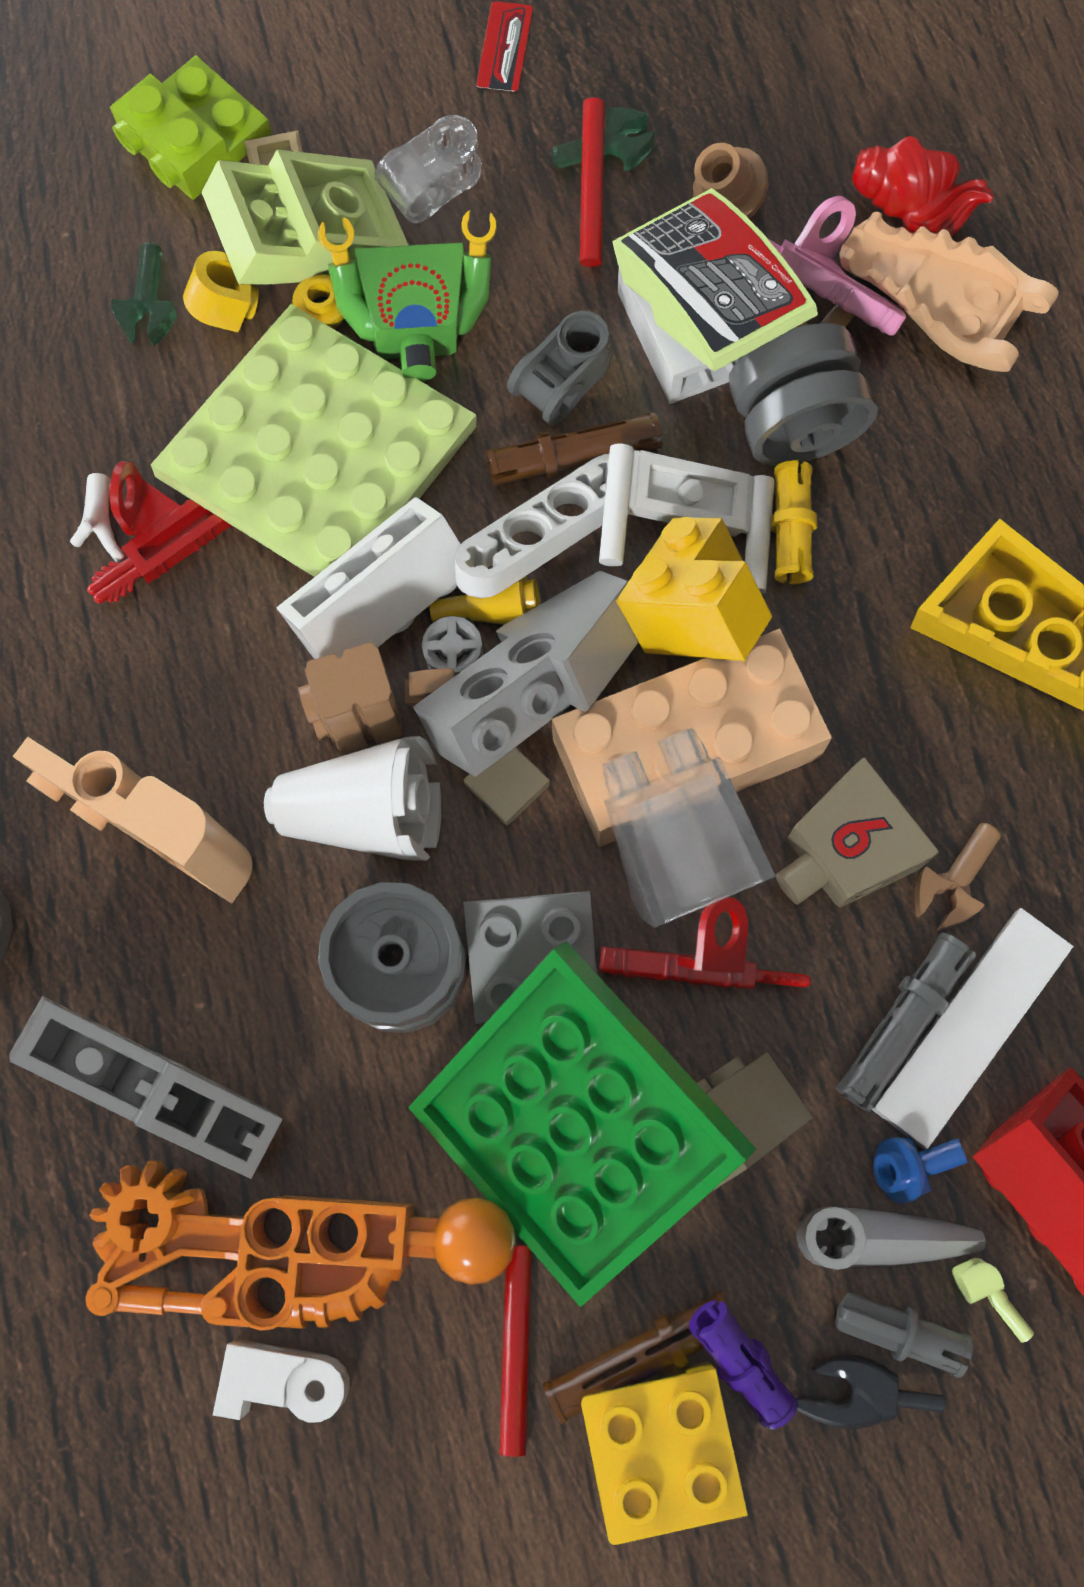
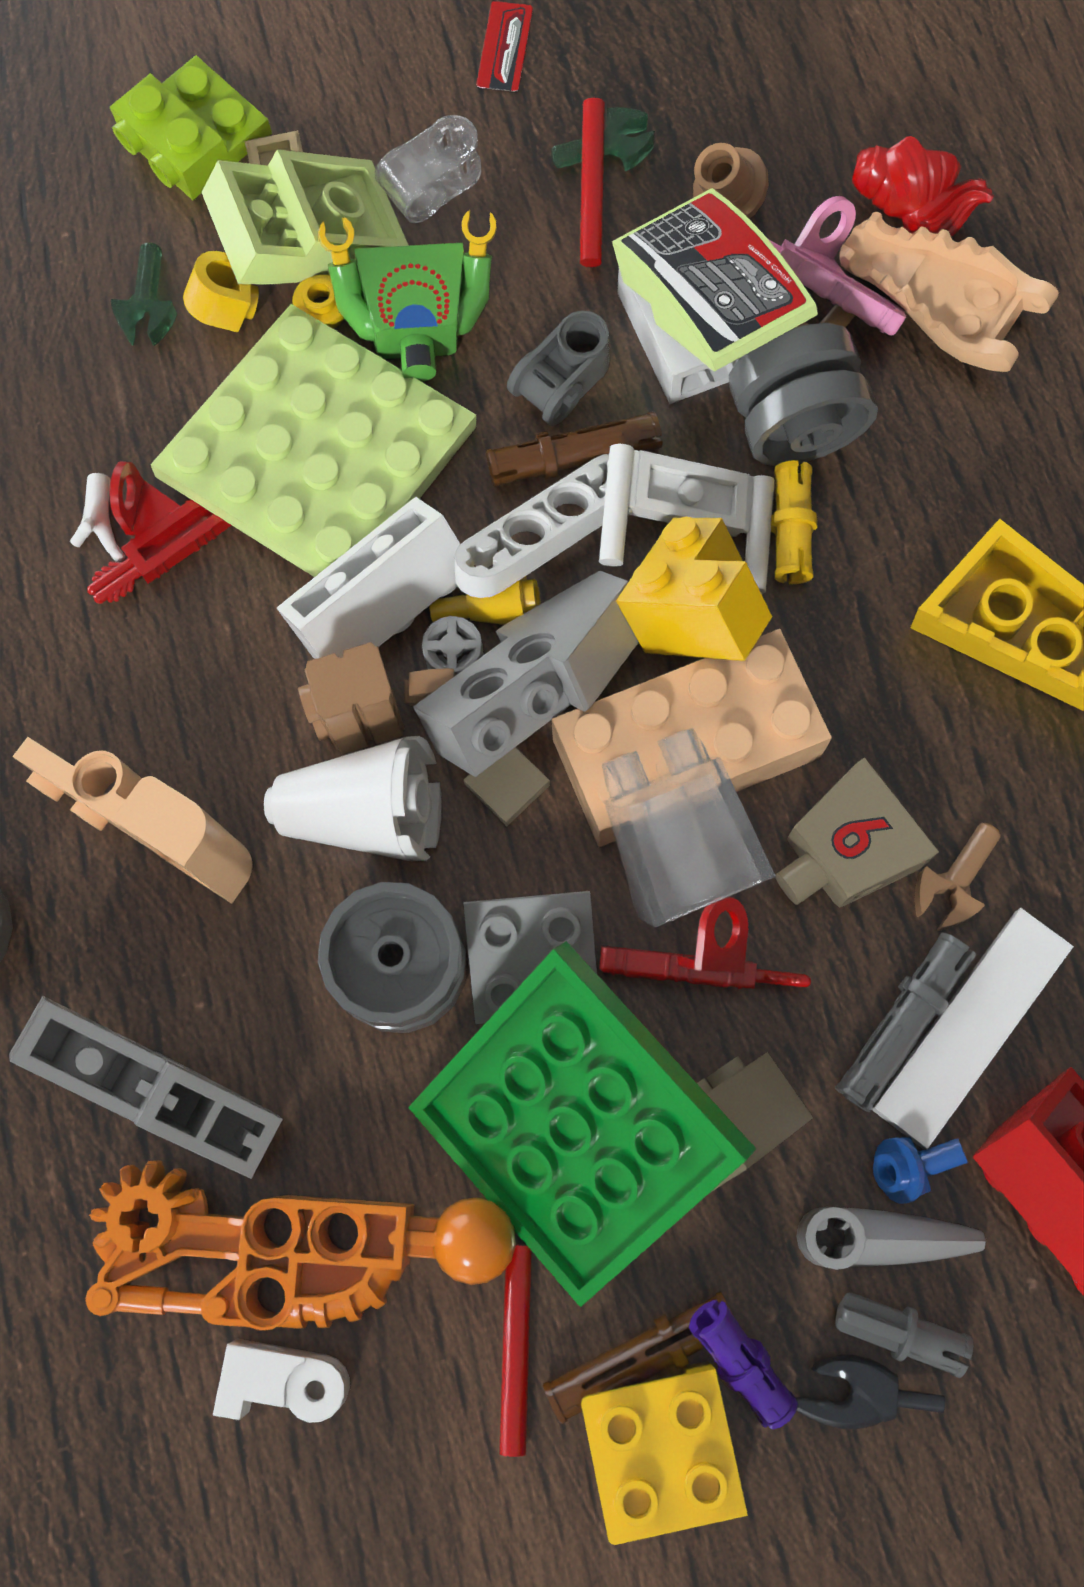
yellowish green hand [952,1258,1034,1343] -> none

